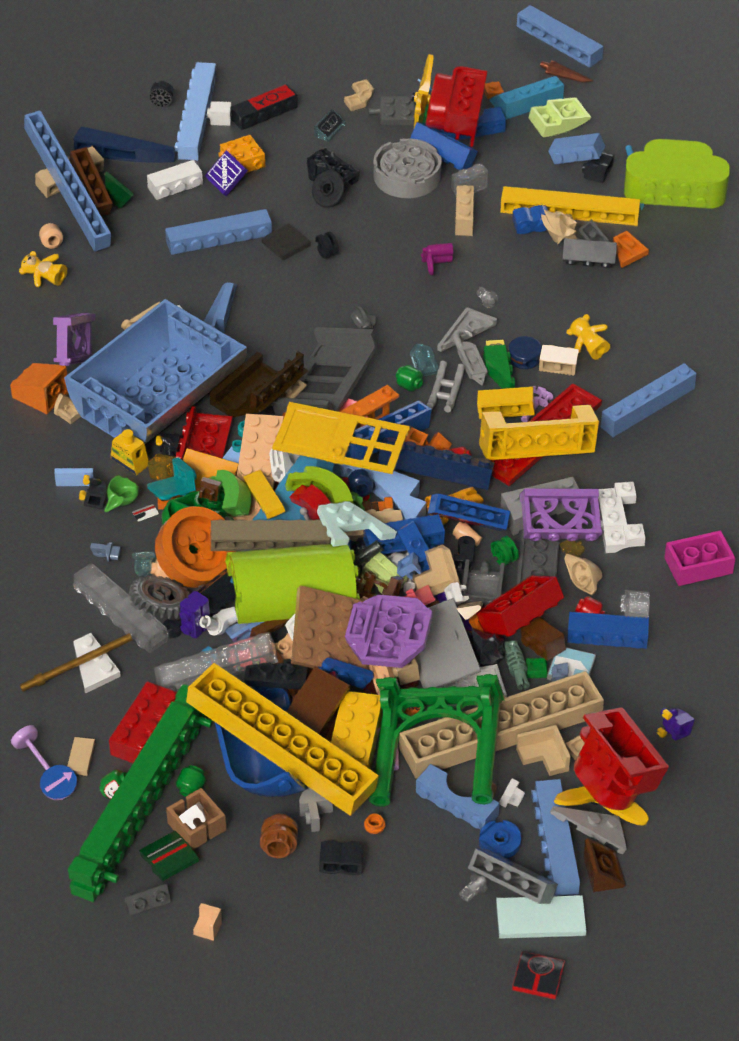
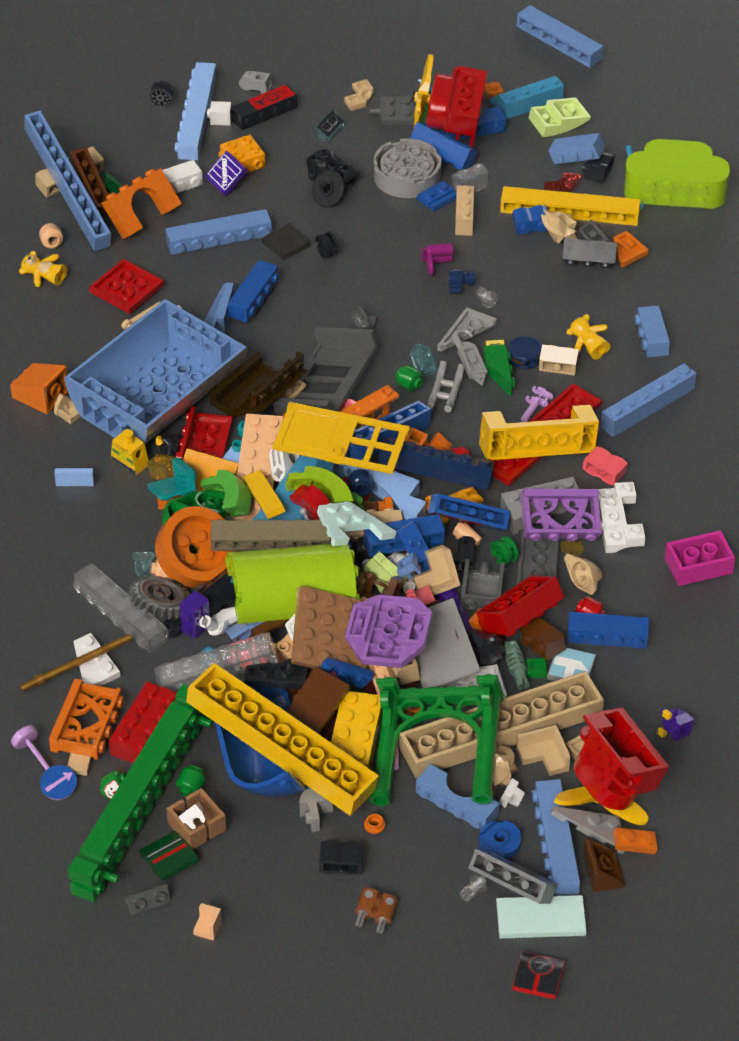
medium lavender fence [53,313,95,366] -> none
dark blue slope [73,126,175,163] -> none
black piece [79,475,106,509] -> none
sand blue piece [90,542,121,562] -> none
bright green piece [105,475,139,512] -> none
sticker [132,504,159,521] -> none
reddish brown tile [199,477,221,502] -> none
dark orange piece [260,813,298,859] -> none
pearl dark grey pin [353,540,384,567] -> none
white tile [444,582,469,606] -> none
tan slope [457,601,483,620] -> none
yellow brick [477,387,535,419] -> none
copper bar [540,60,593,83] -> none
sand blue piece [551,663,568,682] -> none
clear brick [620,590,650,619] -> none
none -> orange fence [49,679,124,760]
none -> red plate [89,259,164,314]
none -> orange arch [102,168,182,239]
none -> blue brick [227,260,280,323]
none -> light grey leg [239,71,273,94]
none -> dark orange piece [355,888,398,934]
none -> blue plate [417,180,457,212]
none -> dark blue piece [449,269,475,294]
none -> tan hair [492,745,519,787]
none -> clear red tile [543,173,581,193]
none -> coral brick [583,447,628,485]
none -> orange plate [613,827,658,854]
none -> medium blue brick [634,306,670,357]

